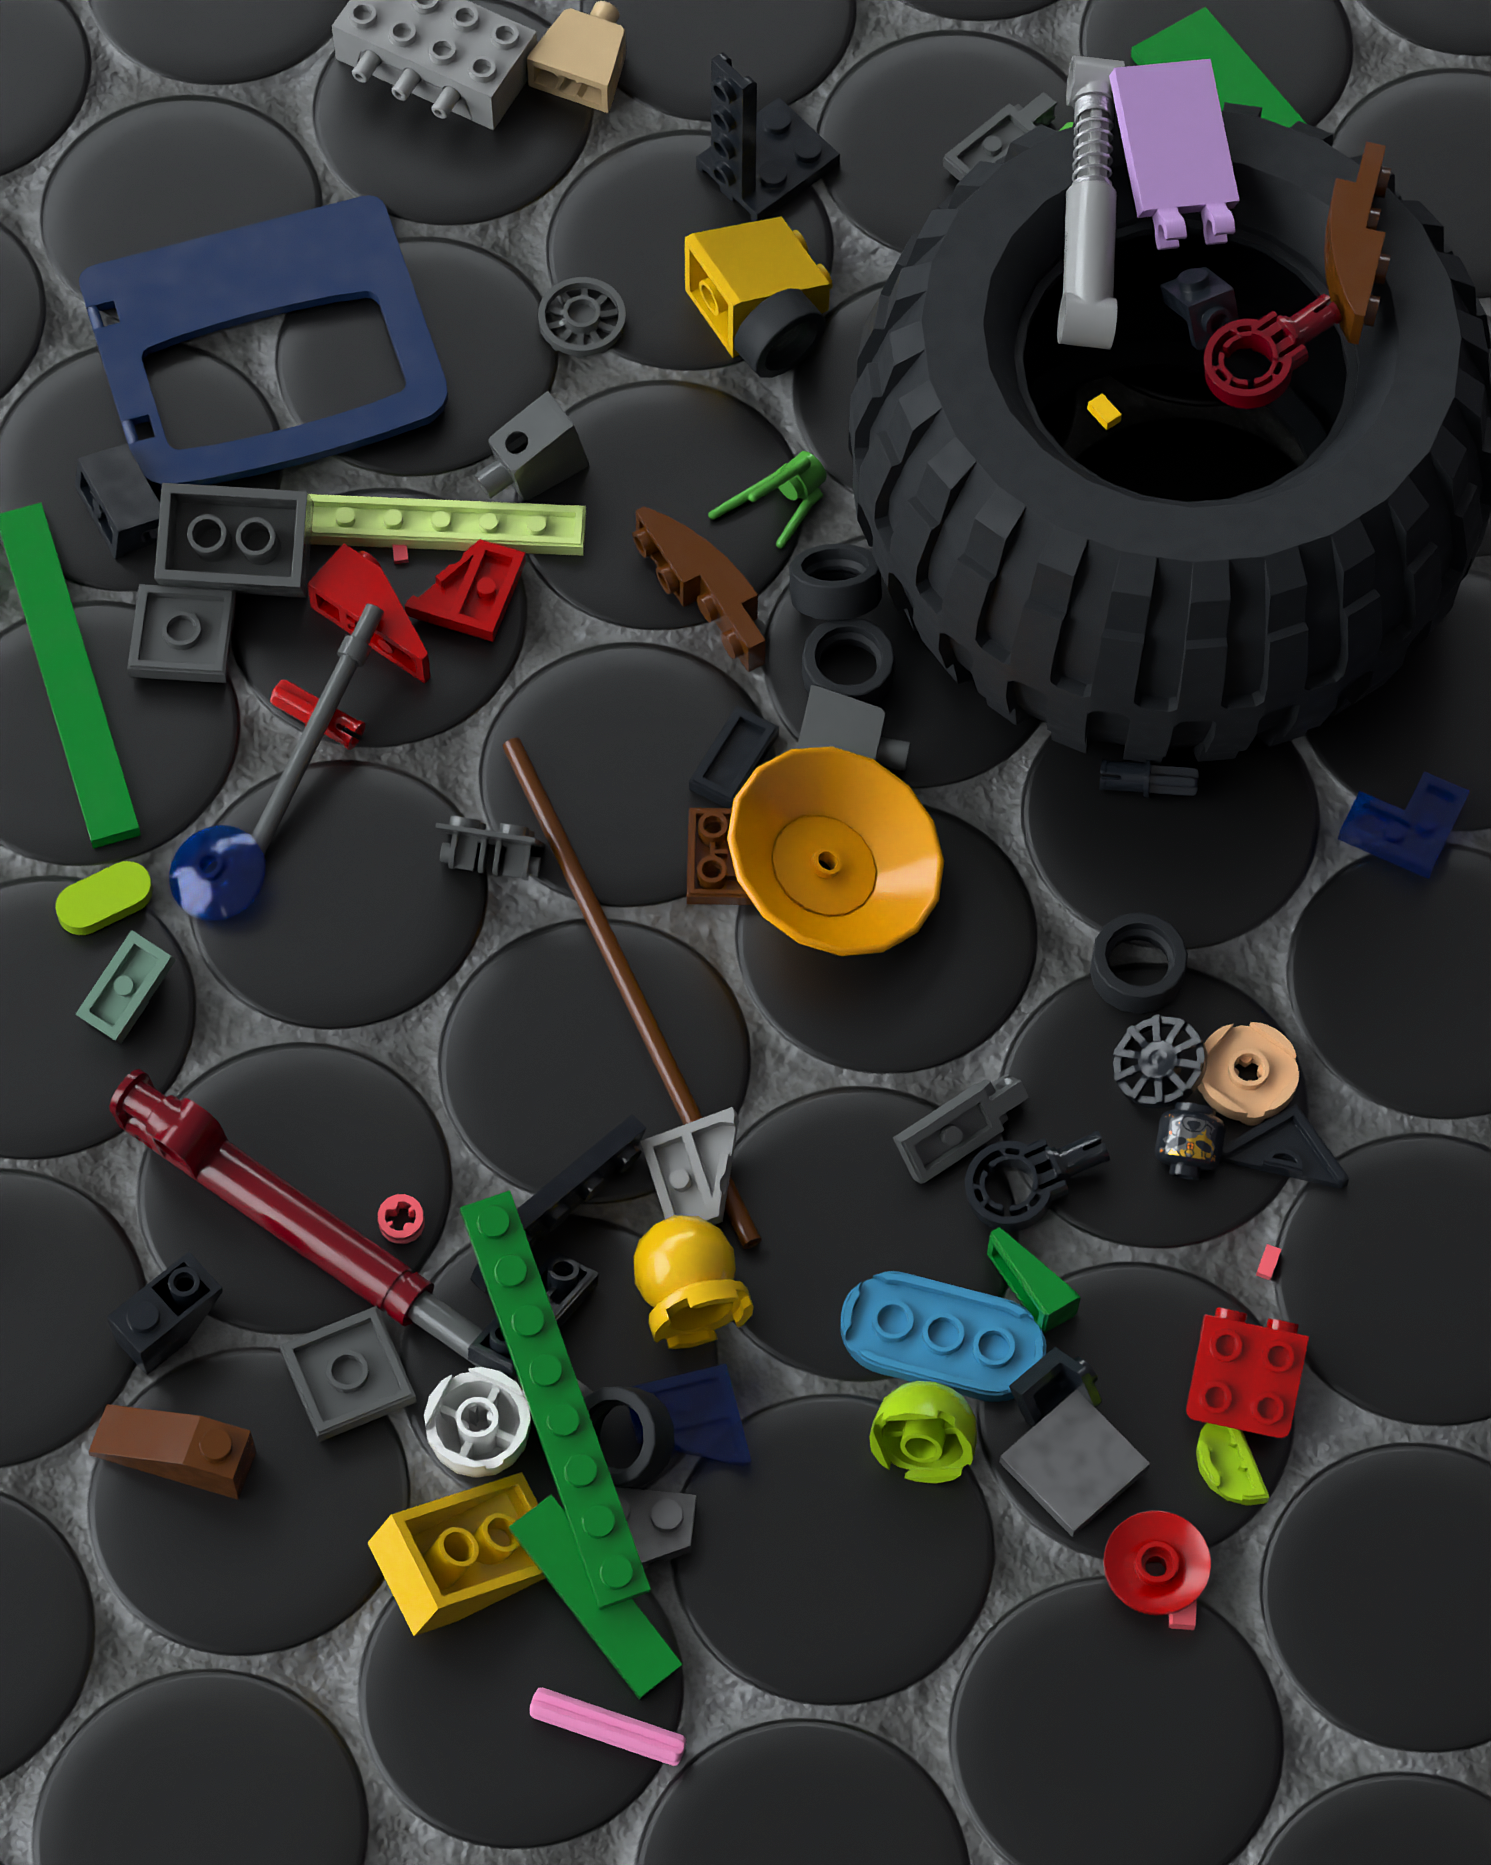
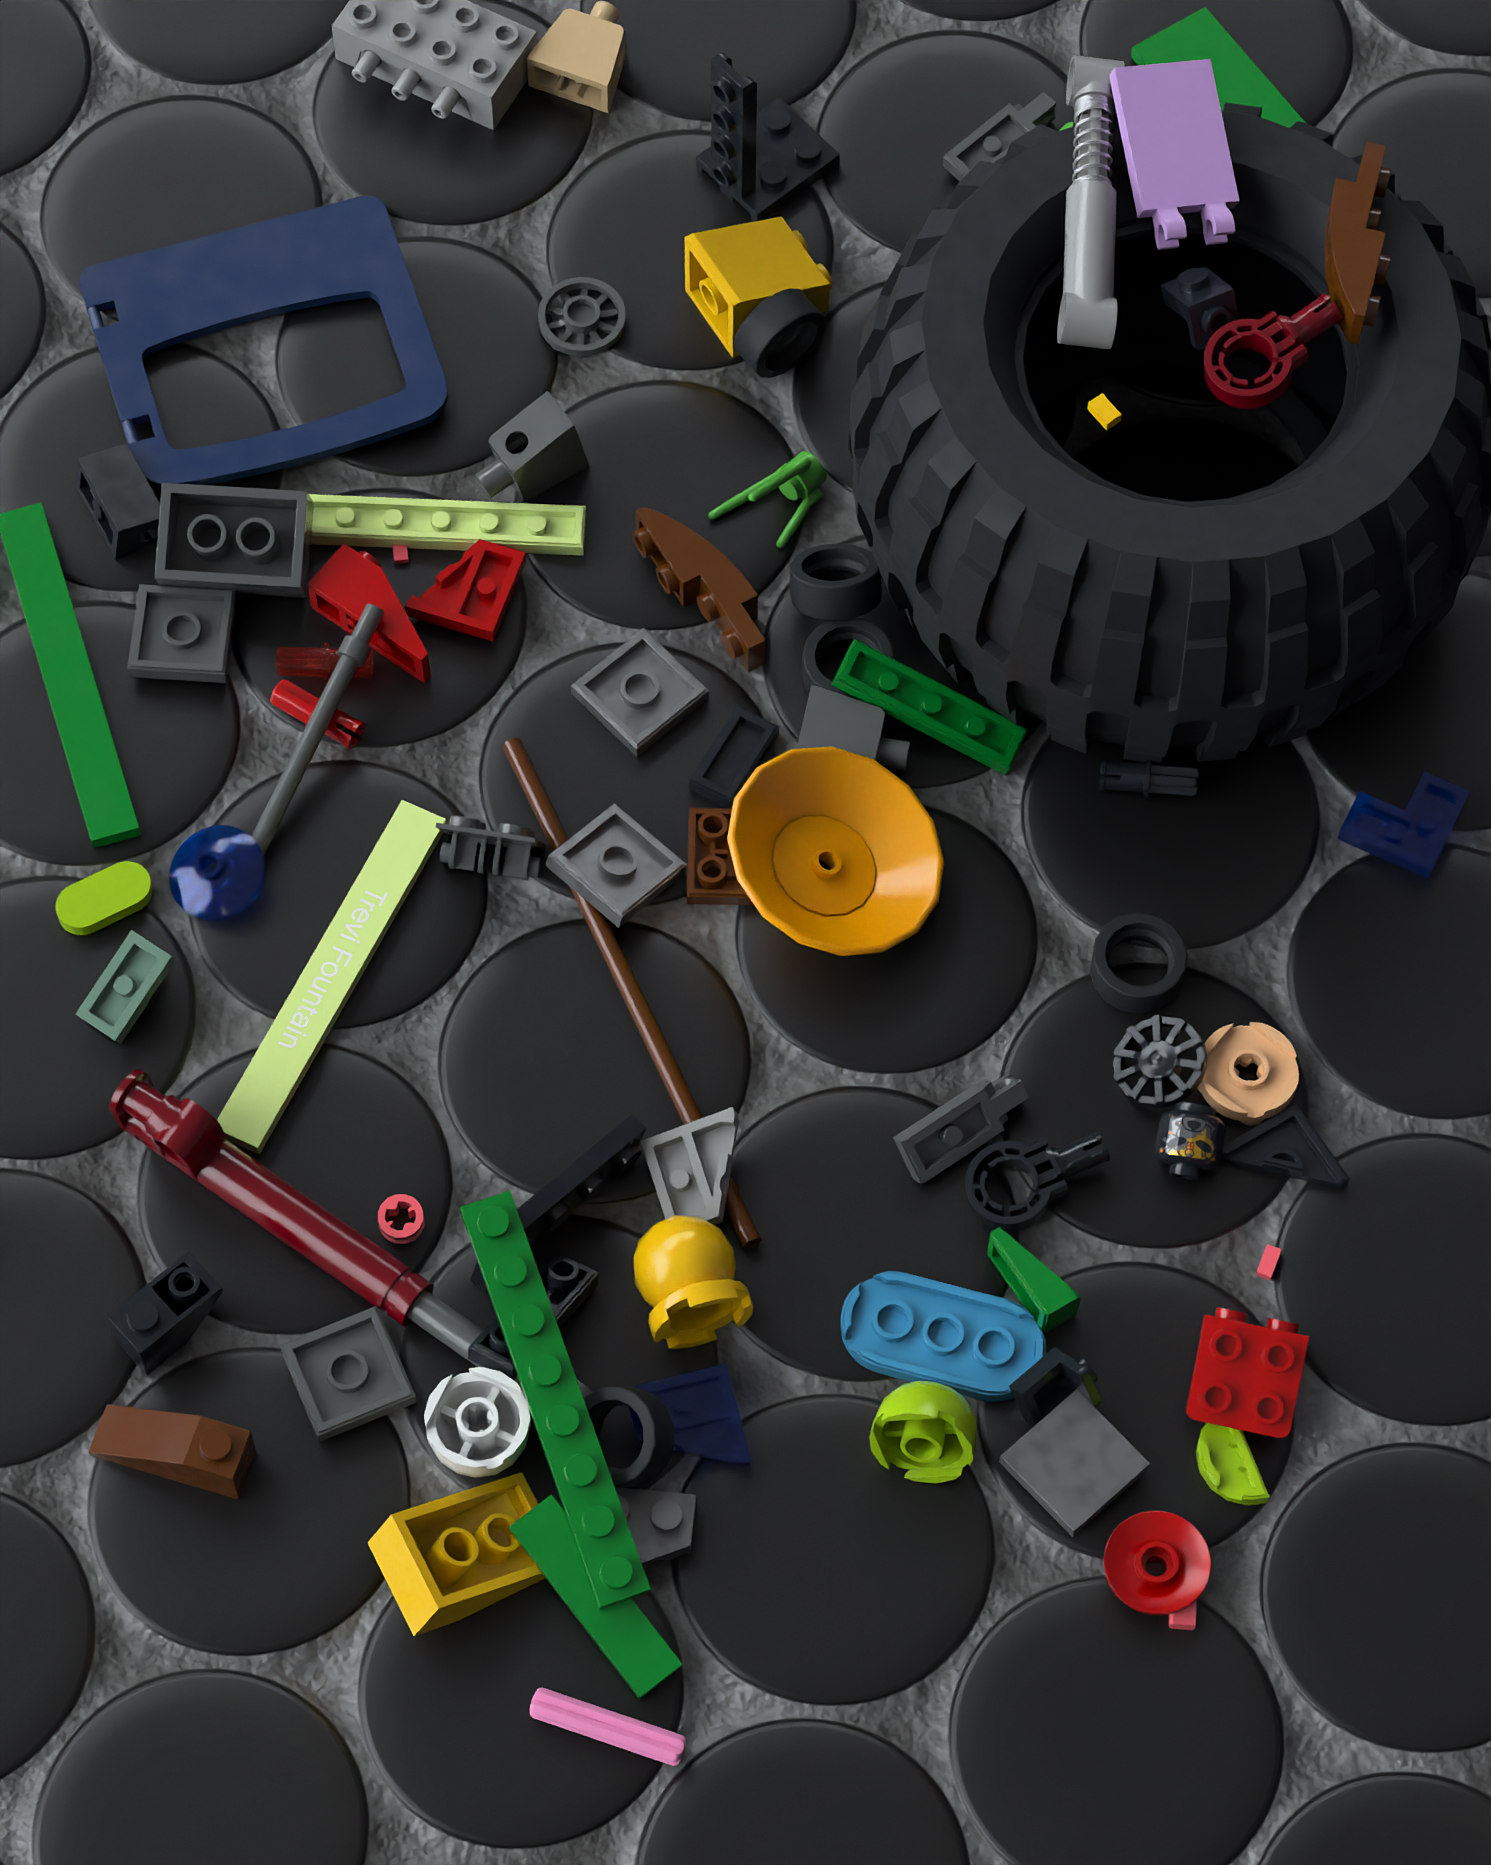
none -> yellowish green tile [217,800,447,1155]
none -> clear red axle [276,643,373,682]
none -> flat silver plate [546,803,687,928]
none -> flat silver tile [571,628,709,757]
none -> green tile [831,639,1028,775]

